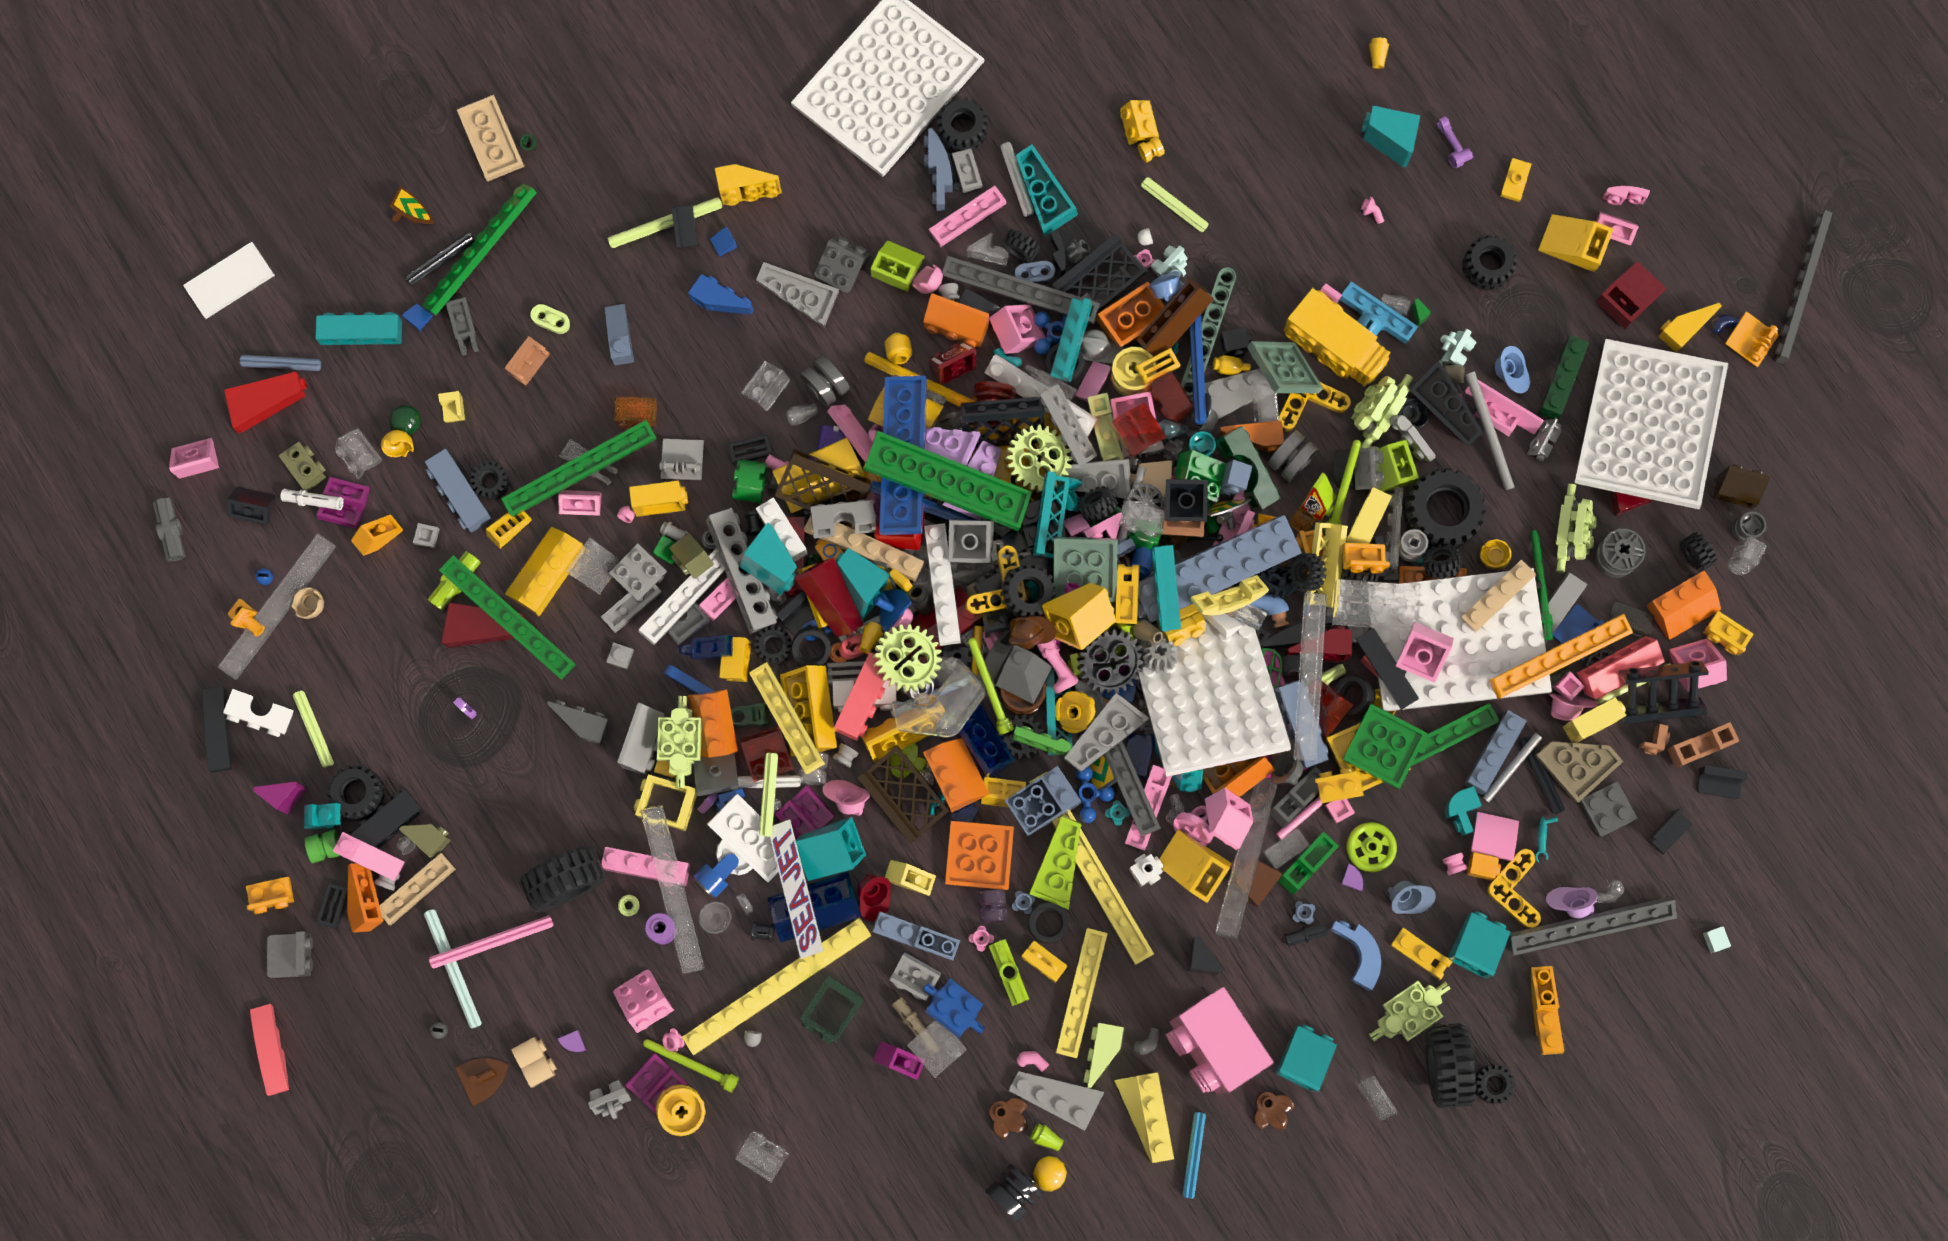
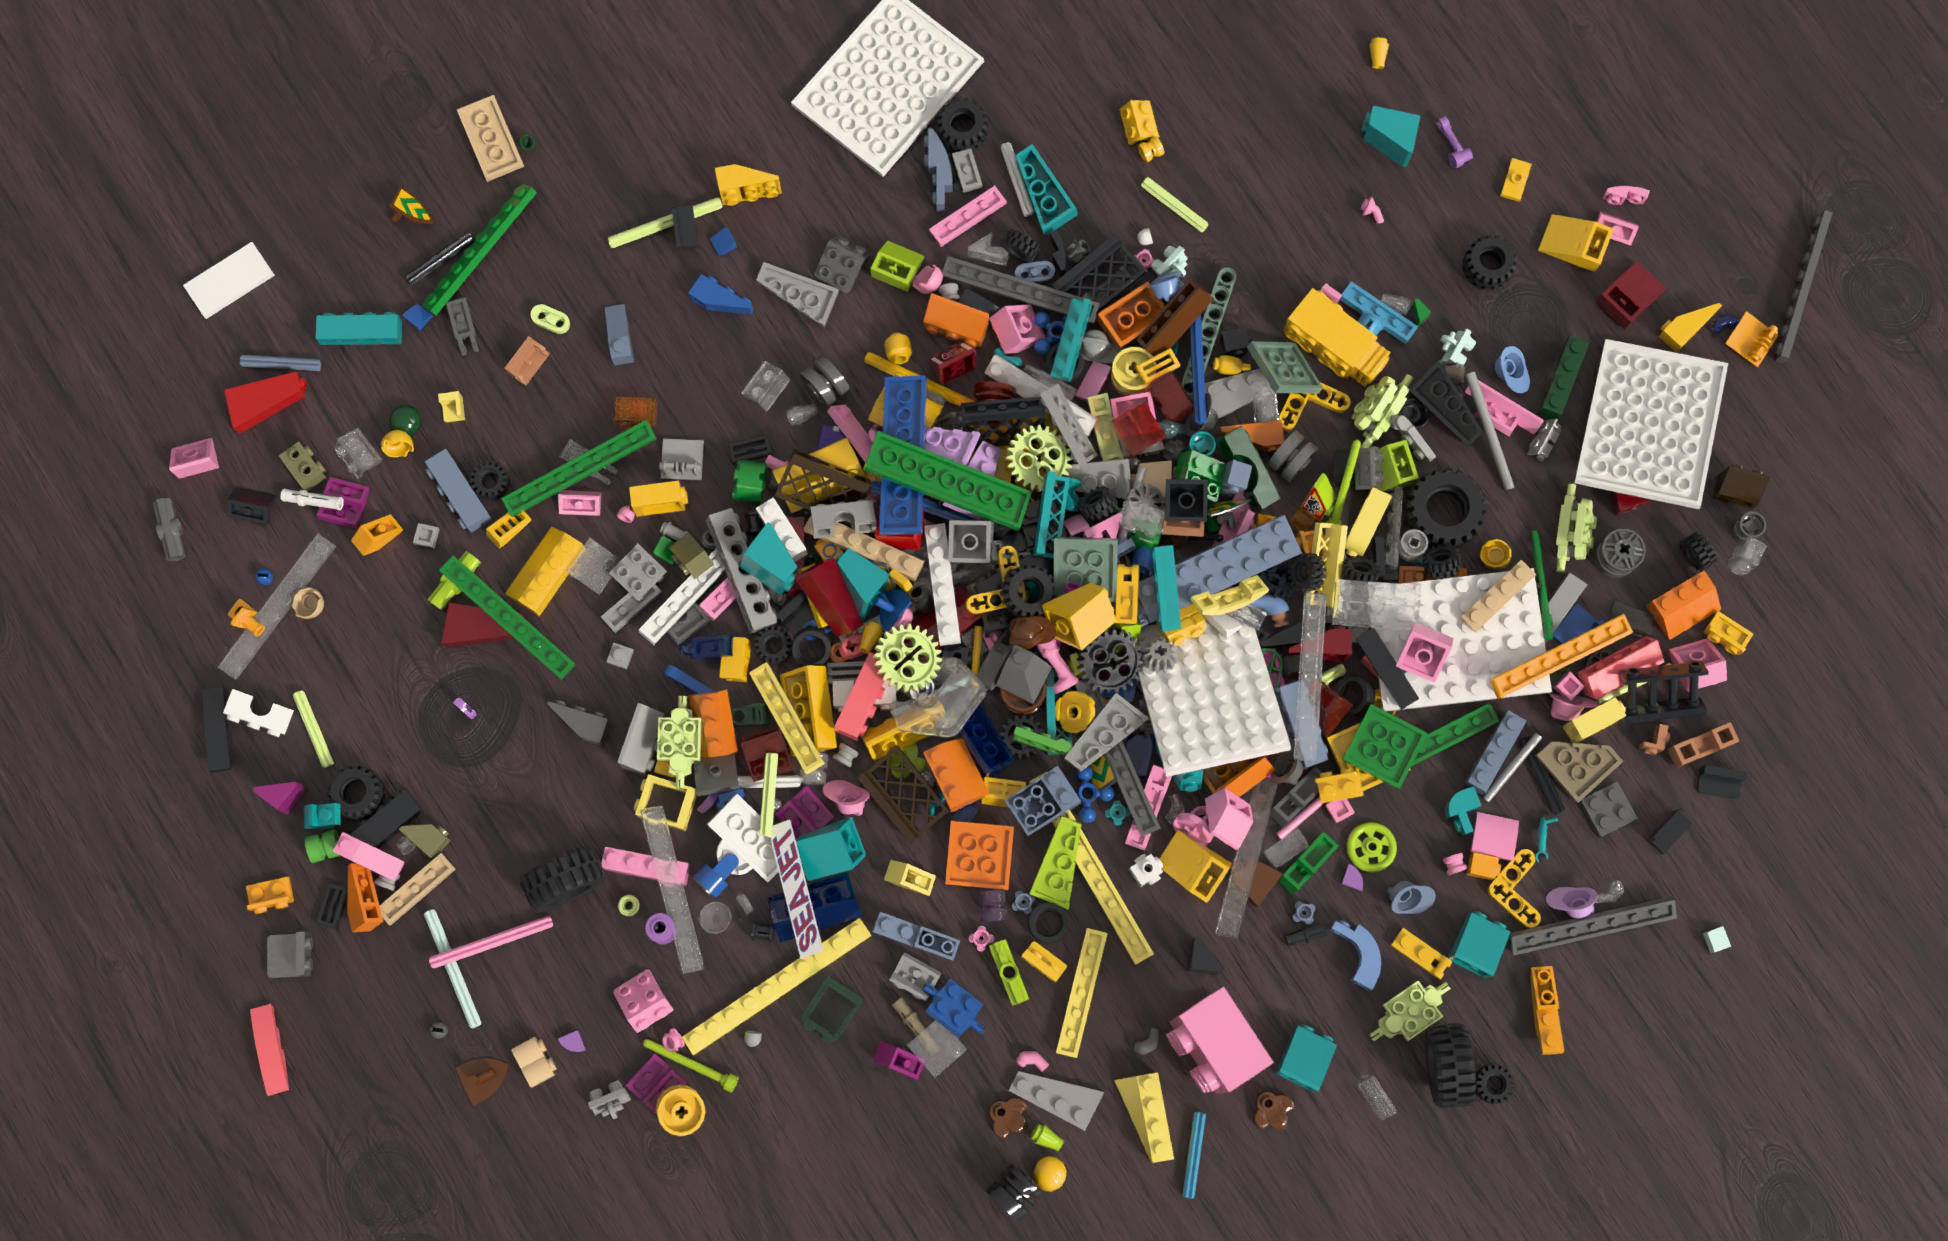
clear bracket [736,1131,789,1182] -> none
dark red piece [857,873,891,921] -> none
lime piece [968,638,1014,735] -> none
yellowish green slope [1084,1023,1124,1088] -> none
dark tan cone [1133,620,1163,644] -> none
light orange bracket [1342,543,1390,574] -> none

